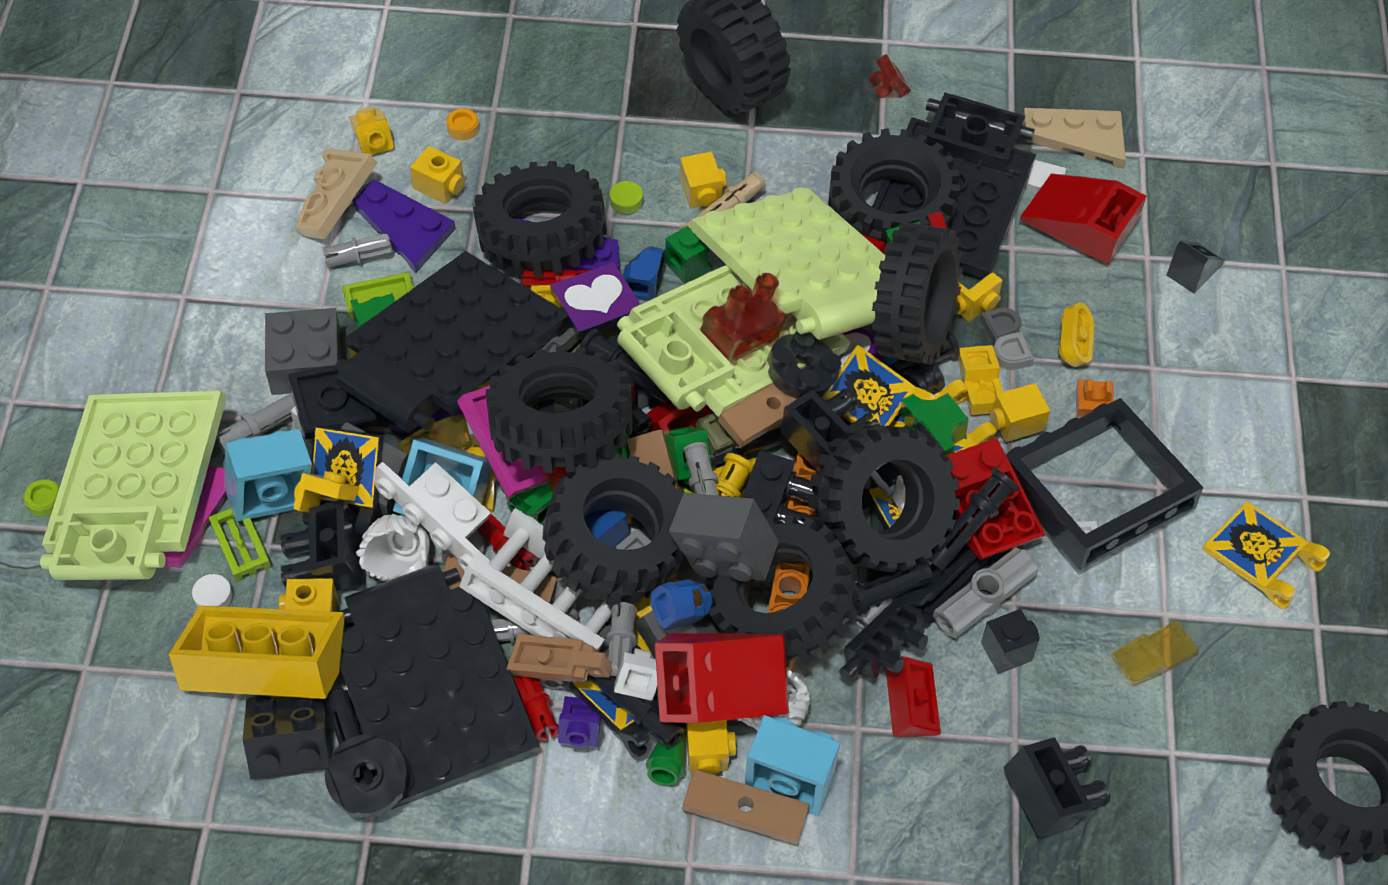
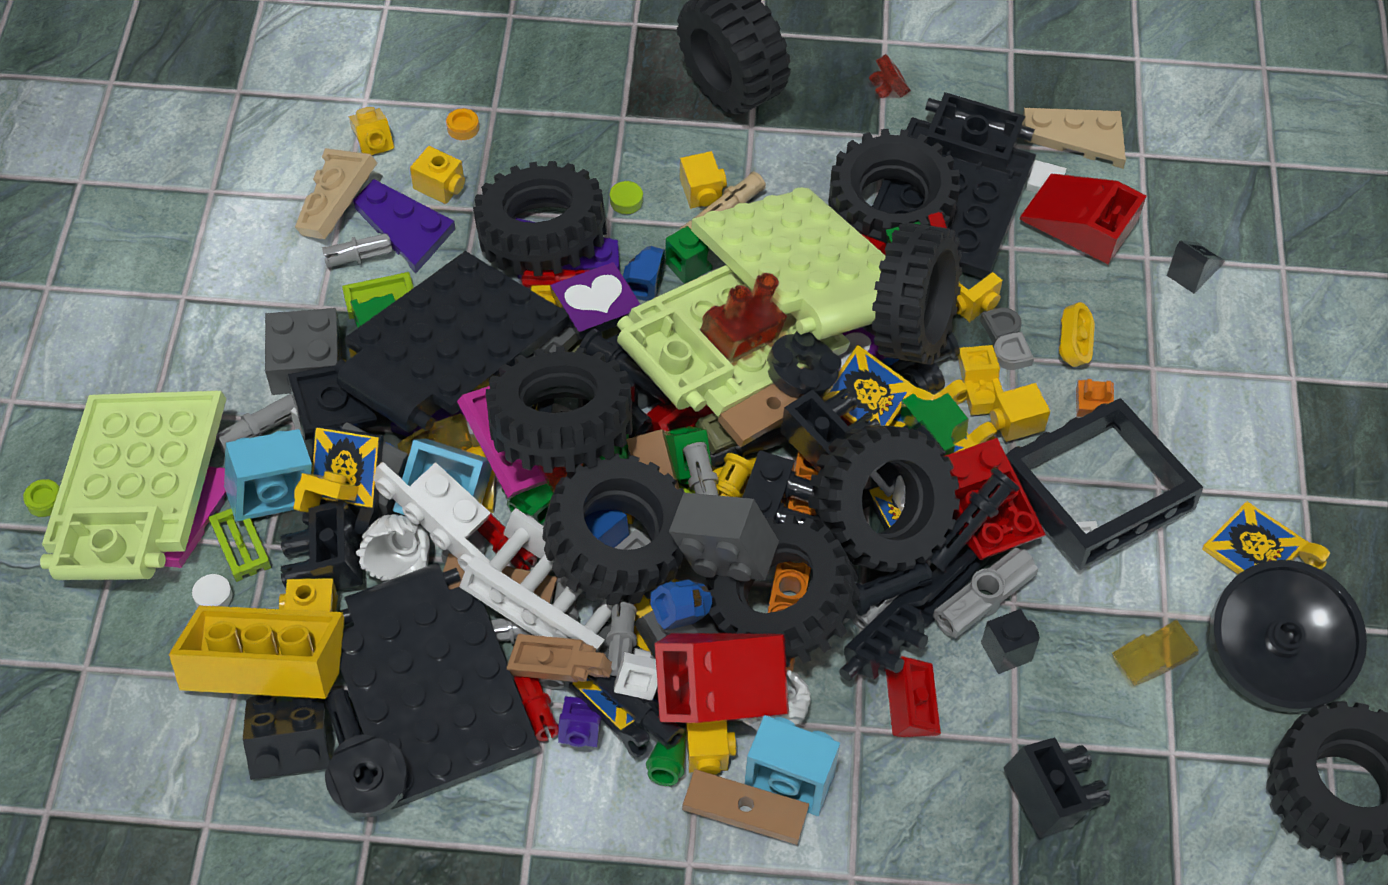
none -> black dish [1210,560,1367,712]

